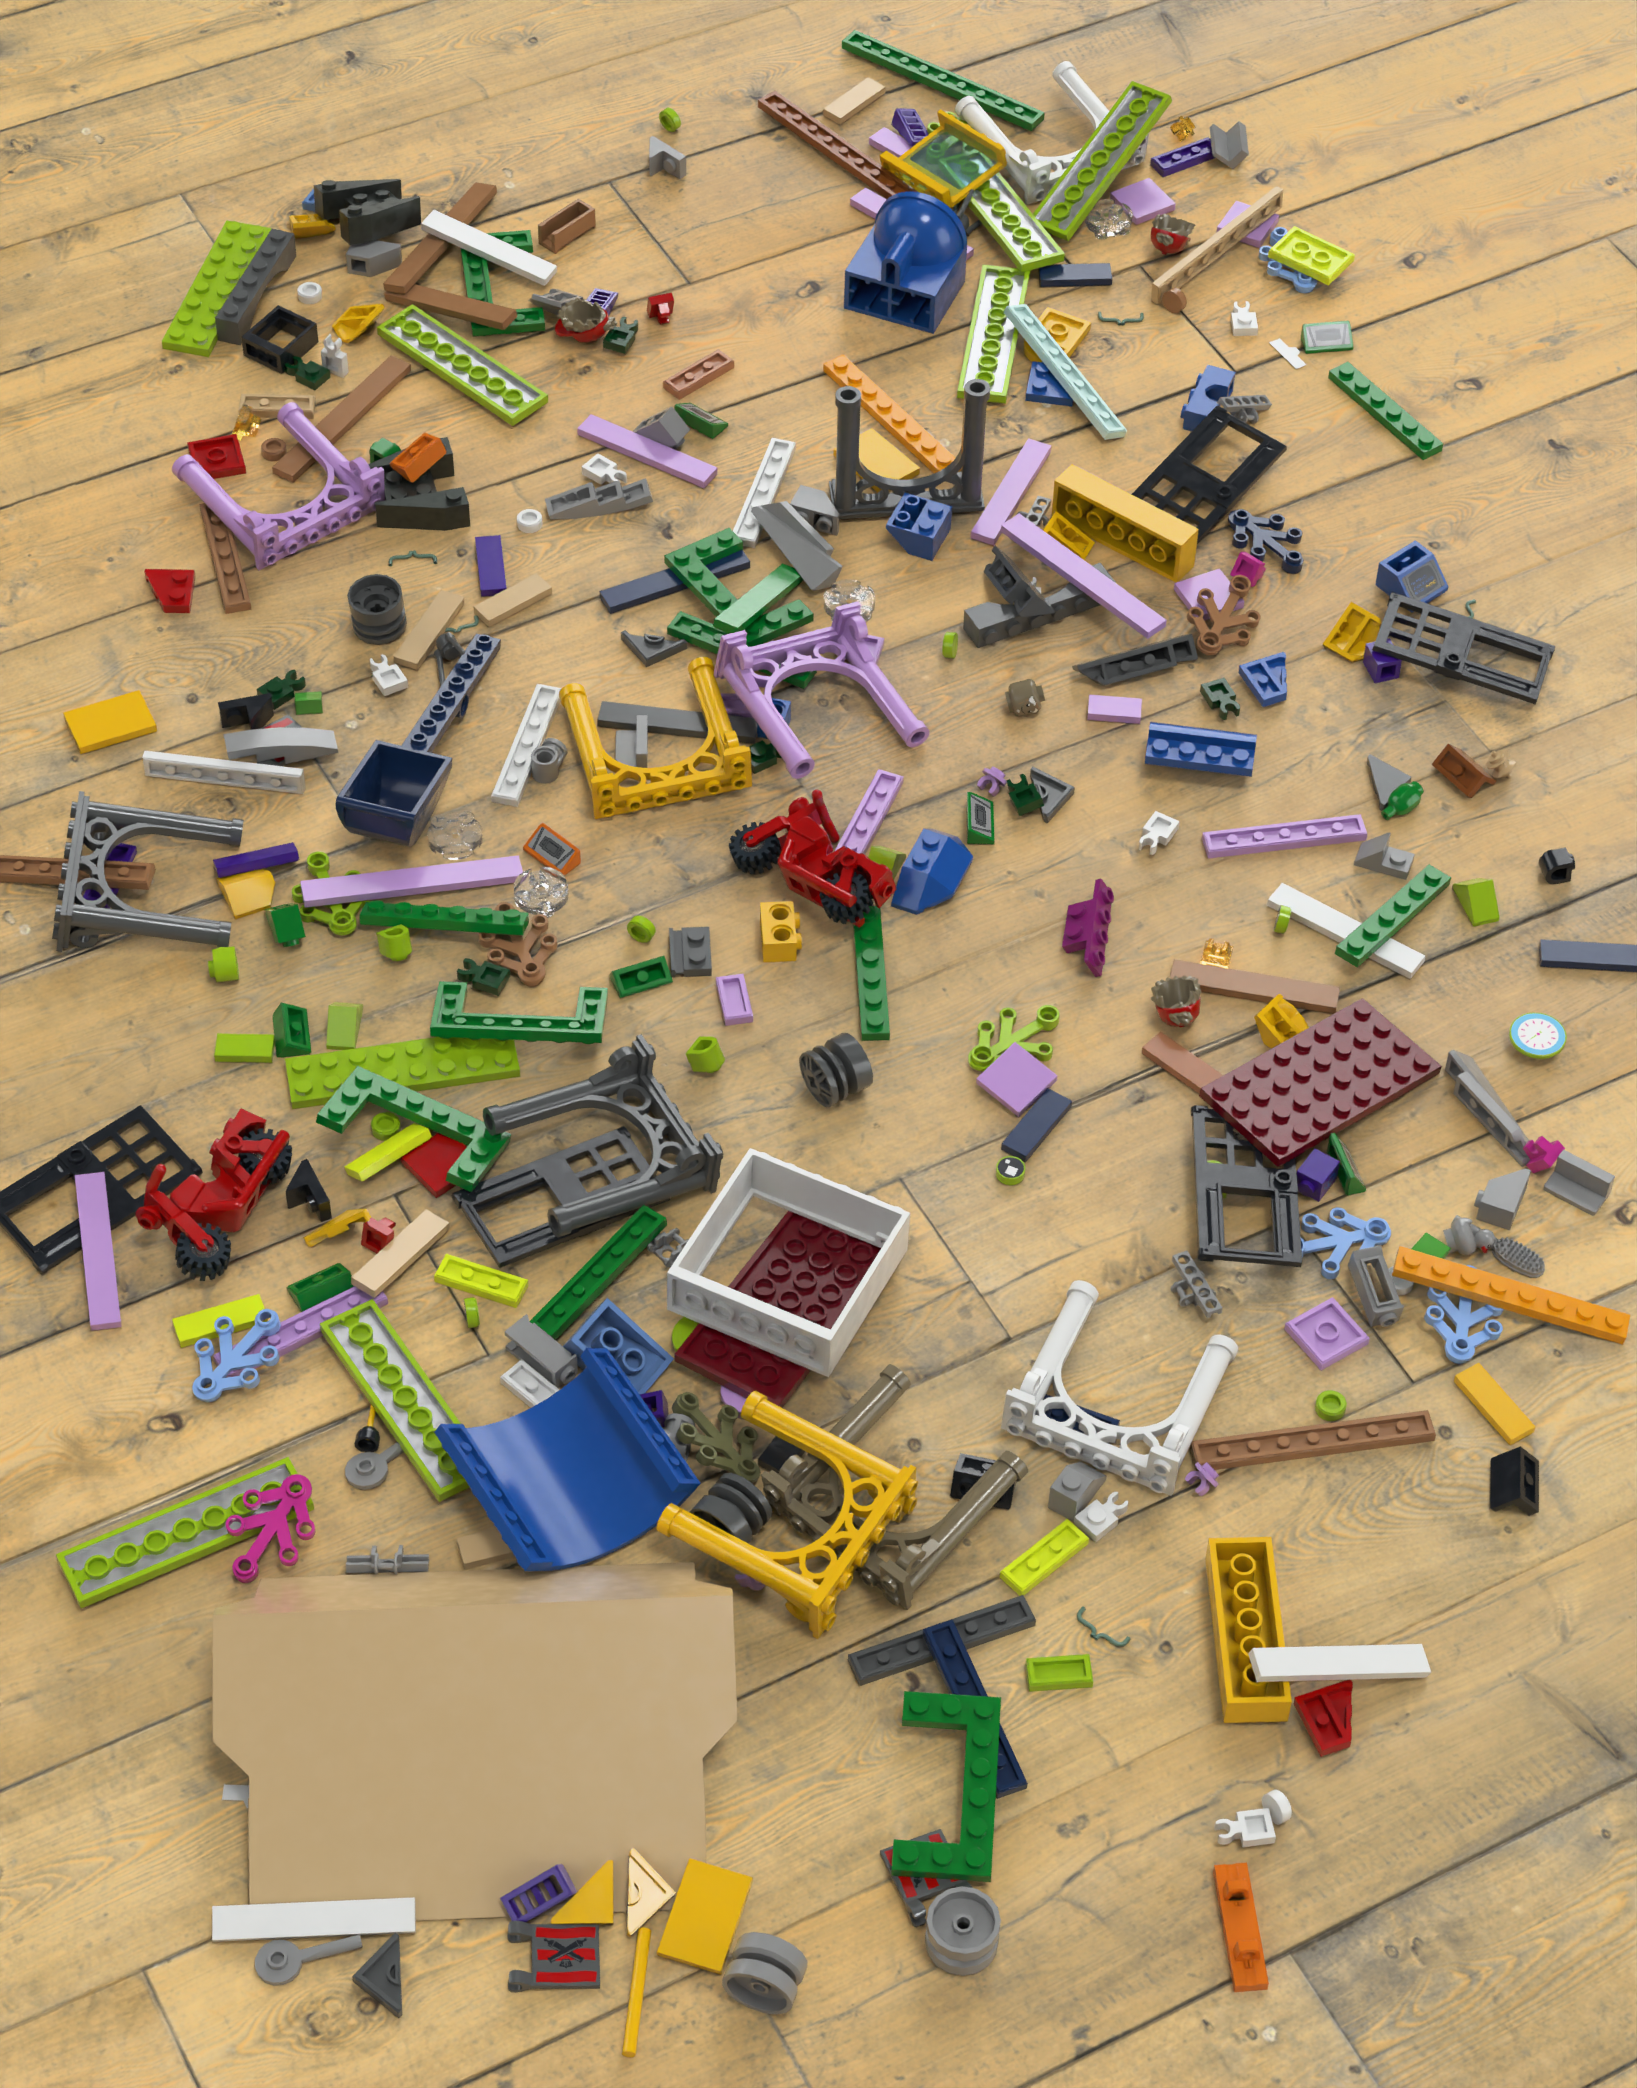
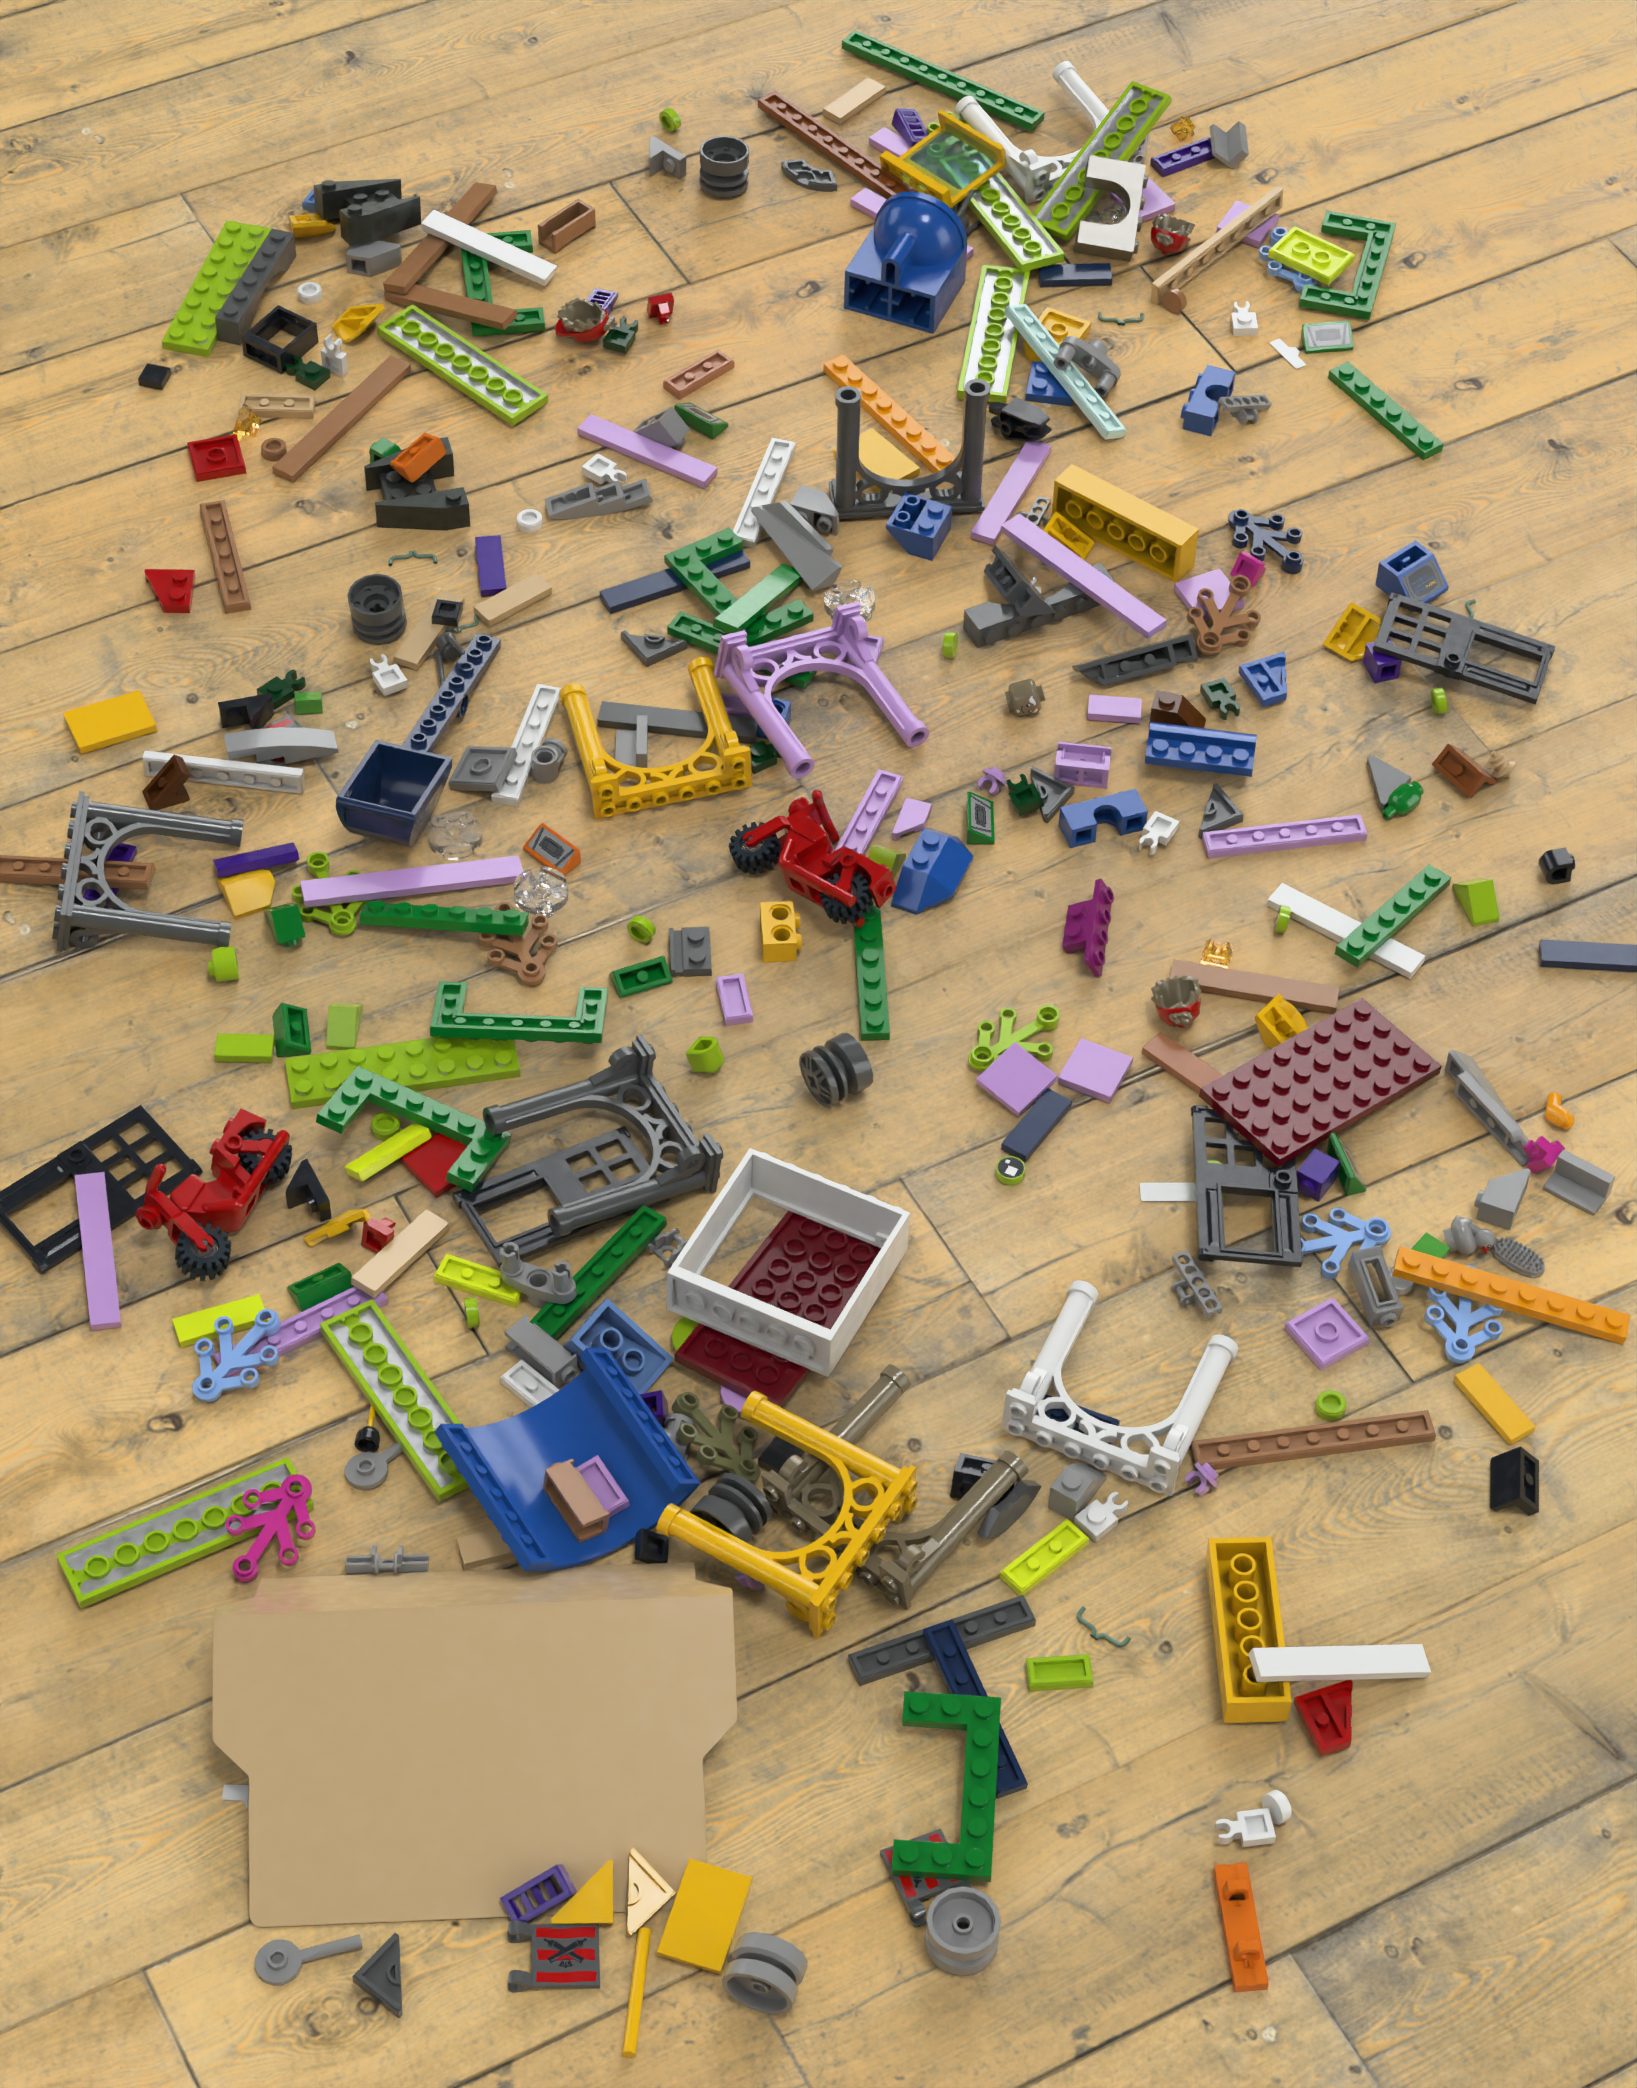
lavender arch [172,402,385,570] -> none
white tile [212,1897,416,1942] -> none
lime plate [376,924,412,961] -> none
dark green plate [457,958,510,996] -> none
light grey slope [529,289,583,315] -> none
black door [1131,406,1287,544] -> none
light grey slope [1354,832,1415,880] -> none
piece [1509,1013,1567,1059] -> none
none -> black tile [138,363,171,390]
none -> reddish brown slope [142,754,190,810]
none -> black tile [432,599,463,627]
none -> light grey plate [448,746,518,792]
none -> light grey connector [500,1242,577,1308]
none -> medium nougat window [543,1459,610,1543]
none -> lavender tile [576,1455,630,1518]
none -> black tile [635,1528,669,1564]
none -> dark grey wheel [699,136,749,198]
none -> dark grey tile [781,158,837,192]
none -> lavender tile [892,798,932,840]
none -> dark grey tile [978,1480,1042,1540]
none -> black hinge [989,398,1052,442]
none -> light grey connector [1053,336,1121,398]
none -> lavender hinge [1054,742,1111,789]
none -> blue arch [1058,789,1148,848]
none -> lavender tile [1058,1038,1133,1103]
none -> arch [1074,155,1148,262]
none -> white sticker [1140,1183,1196,1201]
none -> reddish brown slope [1149,690,1206,728]
none -> dark grey tile [1198,783,1244,839]
none -> green plate [1299,210,1396,320]
none -> lime tile [1430,687,1448,715]
none -> light orange arm [1545,1092,1575,1130]

